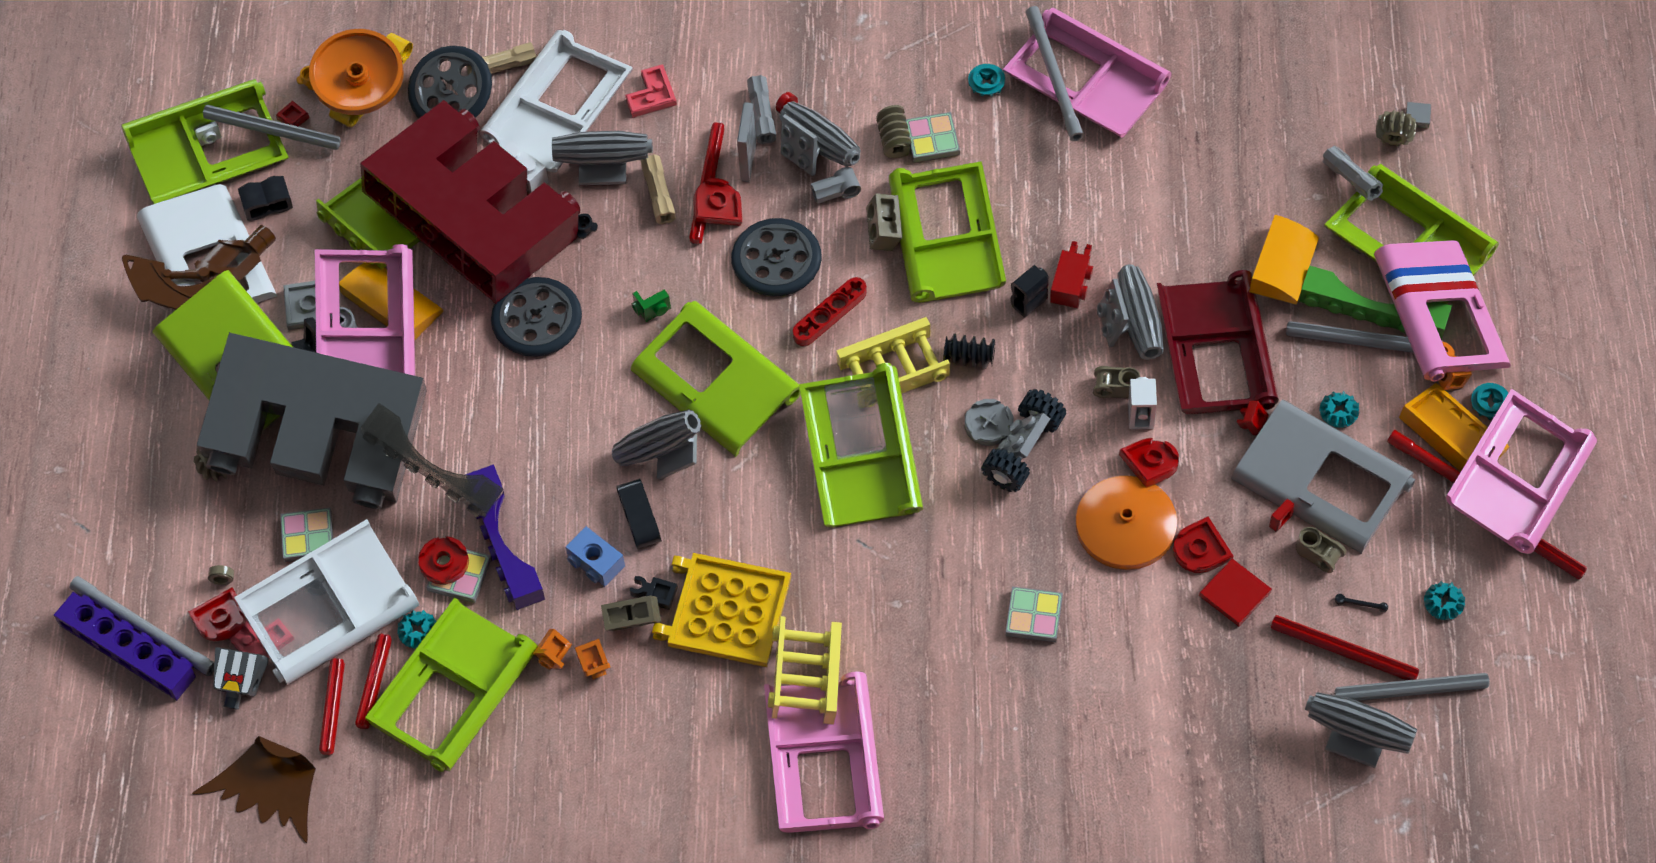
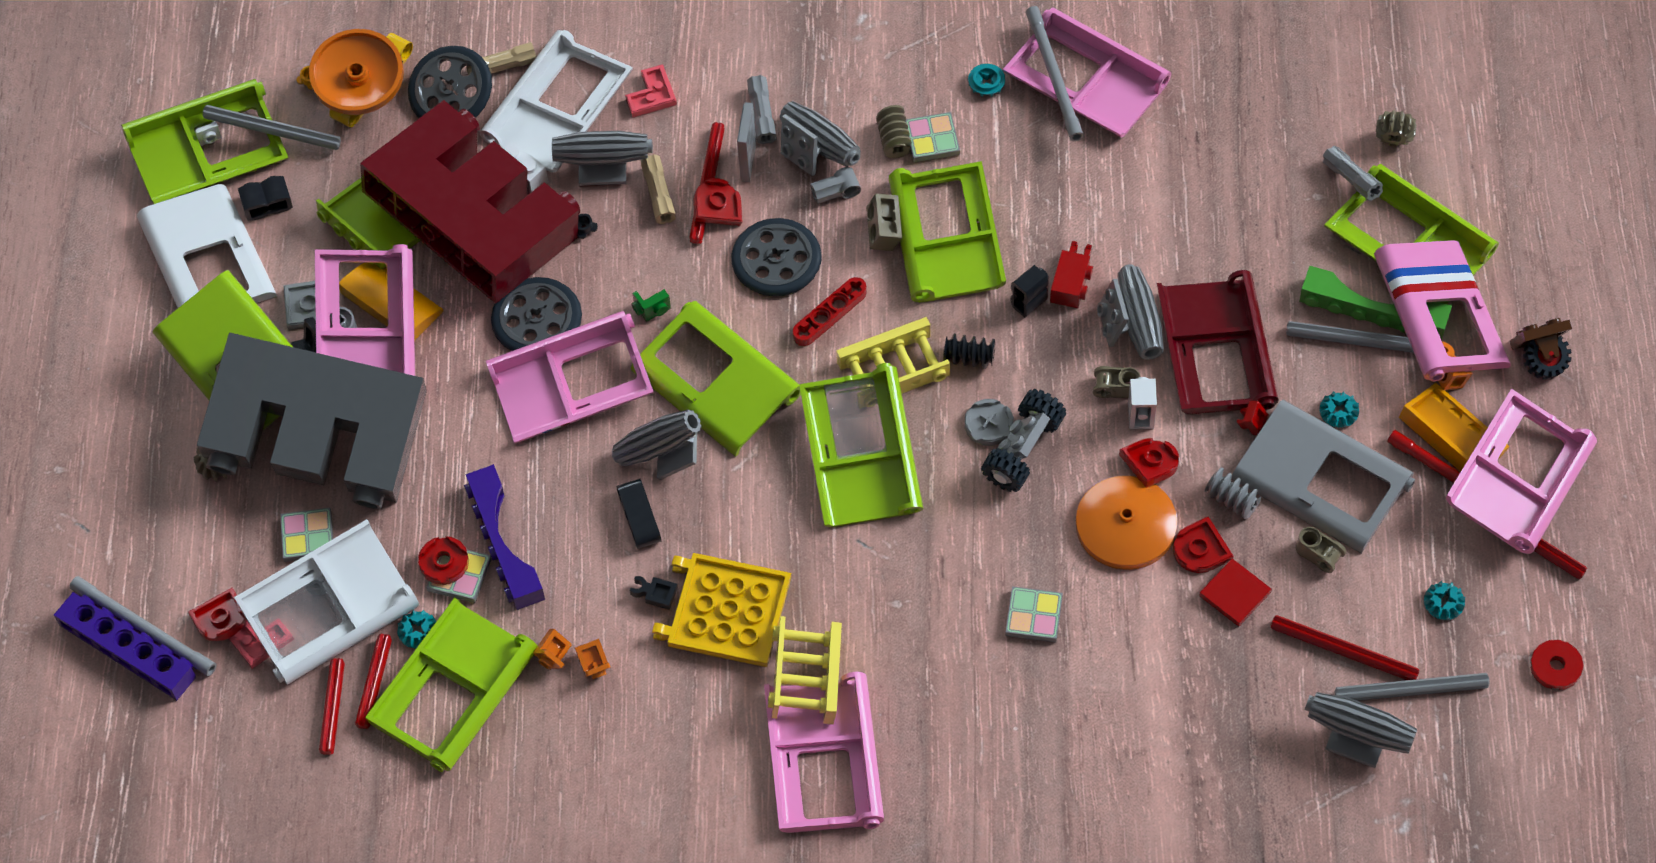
reddish brown piece [122,225,276,310] -> none
reddish brown piece [192,736,316,843] -> none
dark tan tile [208,565,234,585] -> none
torso [213,647,269,710] -> none
red tile [276,100,310,127] -> none
clear smoke arch [361,403,504,518] -> none
medium blue brick [566,526,625,587] -> none
dark tan brick [601,596,661,631] -> none
red tile [776,92,798,114] -> none
light orange slope [1249,215,1319,305] -> none
red tile [1269,499,1294,532] -> none
black hinge [1335,594,1389,612] -> none
light grey tile [1406,102,1431,128] -> none
teal gear [1470,383,1509,420] -> none
none -> bright pink piece [486,311,654,444]
none -> light grey piece [1205,467,1261,519]
none -> plate [1509,318,1572,380]
none -> red tile [1530,640,1584,690]

